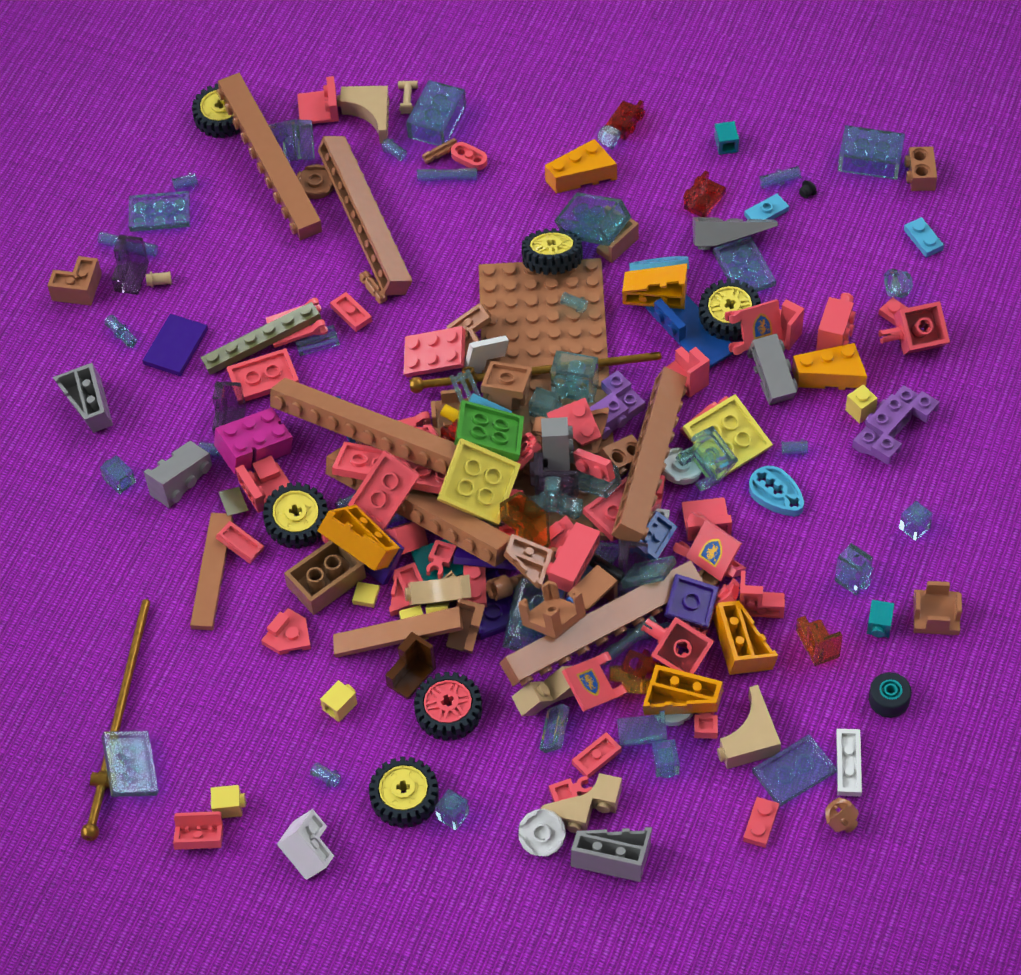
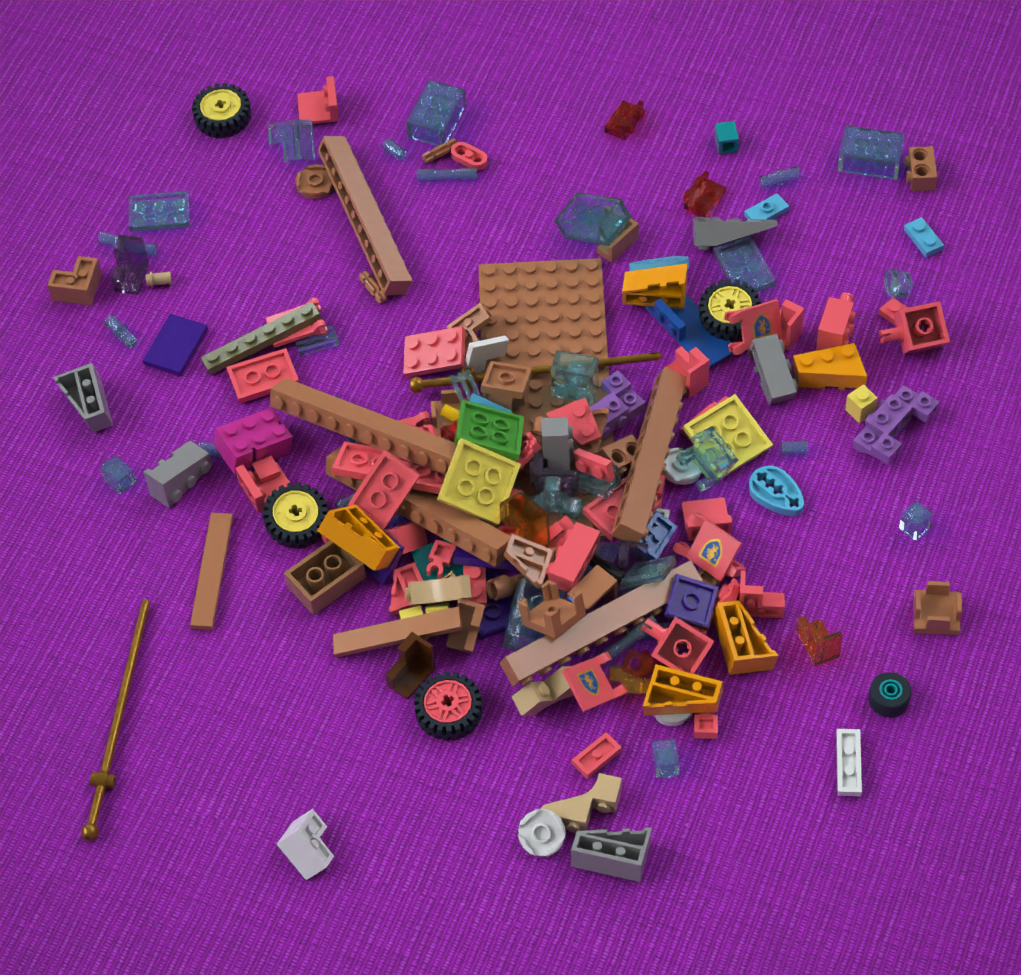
clear light blue plate [101,731,159,797] -> none
clear light blue pin [172,172,198,191] -> none
coral bracket [173,811,224,850] -> none
light yellow brick [211,785,246,818] -> none
clear purple panel [212,381,246,437] -> none
nougat brick [216,73,322,240] -> none
coral tile [216,521,264,564] -> none
olive sticker [218,487,249,516] -> none
coral plate [261,608,311,655] -> none
clear light blue pin [310,762,341,788] -> none
light yellow brick [320,680,357,722] -> none
coral plate [330,292,372,332] -> none
tan arch [337,86,389,143] -> none
light yellow tile [352,582,380,608] -> none
wheel [369,757,439,828] -> none
tan piece [398,81,418,114] -> none
clear light blue brick [435,789,469,830] -> none
black wheel [522,228,583,275] -> none
clear light blue brick [529,387,563,418] -> none
clear light blue plate [539,704,569,753] -> none
light orange wedge [545,139,617,193] -> none
coral plate [549,776,592,802] -> none
clear light blue pin [560,292,588,313] -> none
clear light blue tile [598,125,622,150] -> none
clear light blue panel [617,710,667,746] -> none
tan arch [717,685,781,769] -> none
coral plate [743,797,779,848] -> none
clear light blue tile [752,734,837,807] -> none
black piece [799,180,817,198] -> none
nougat piece [825,797,859,833] -> none
clear light blue brick [835,543,873,595] -> none
teal brick [867,600,895,638] -> none

